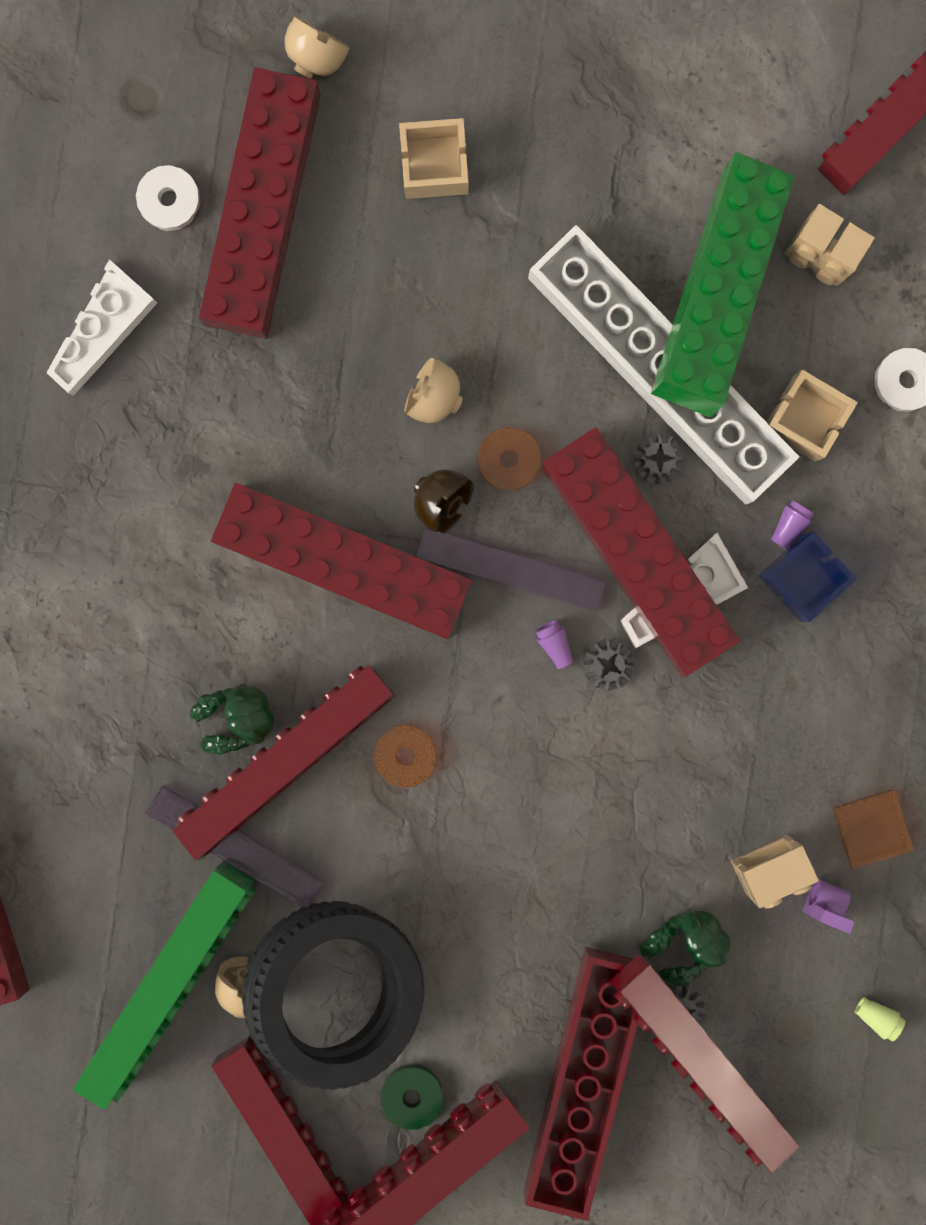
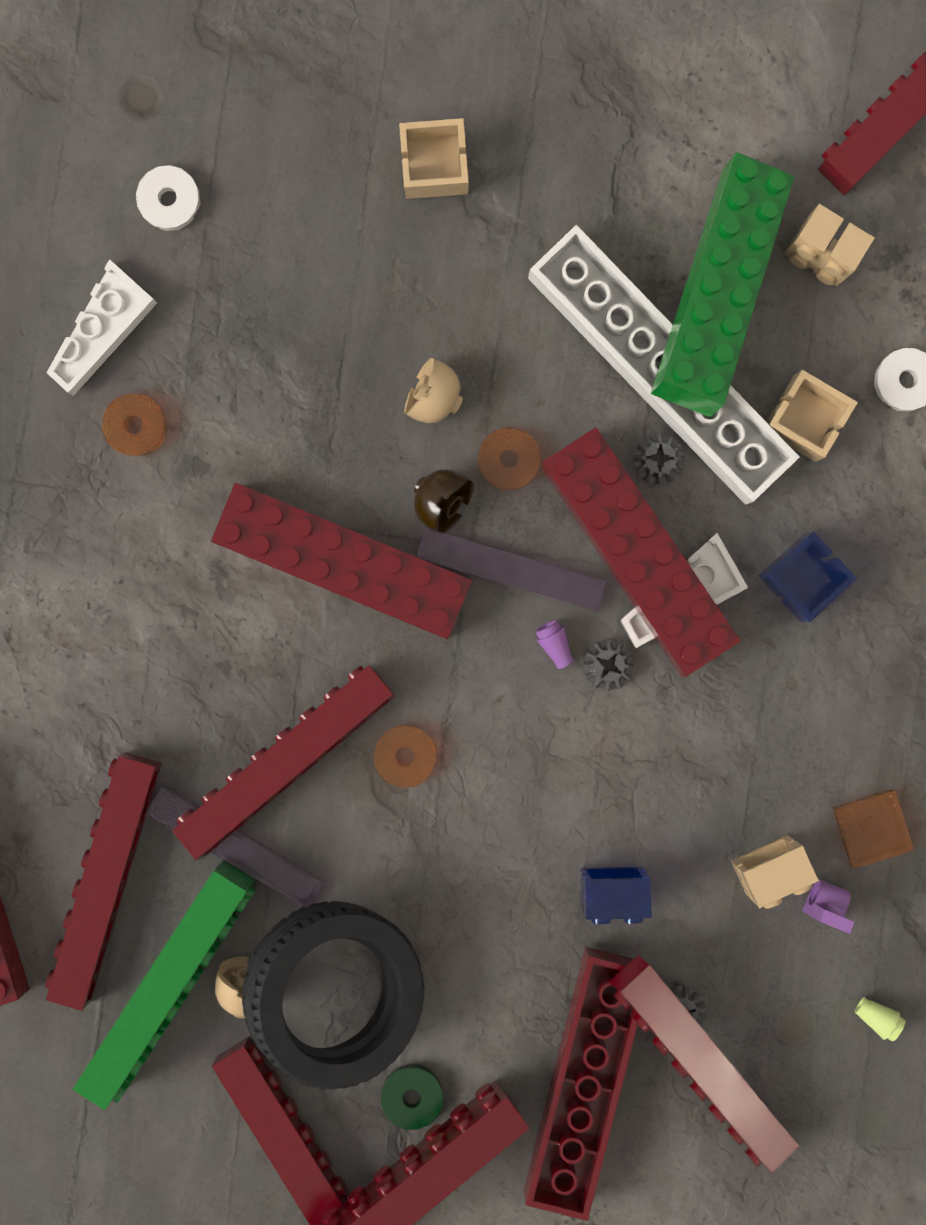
dark green hair [190,683,274,755] -> none
dark red brick [199,67,321,339] -> none
tan cylinder [285,16,350,79] -> none
dark green hair [639,910,730,986] -> none
medium lavender cone [771,500,814,549] -> none
none -> dark red brick [45,753,162,1011]
none -> clear orange tile [102,393,167,457]
none -> clear blue piece [580,867,652,924]

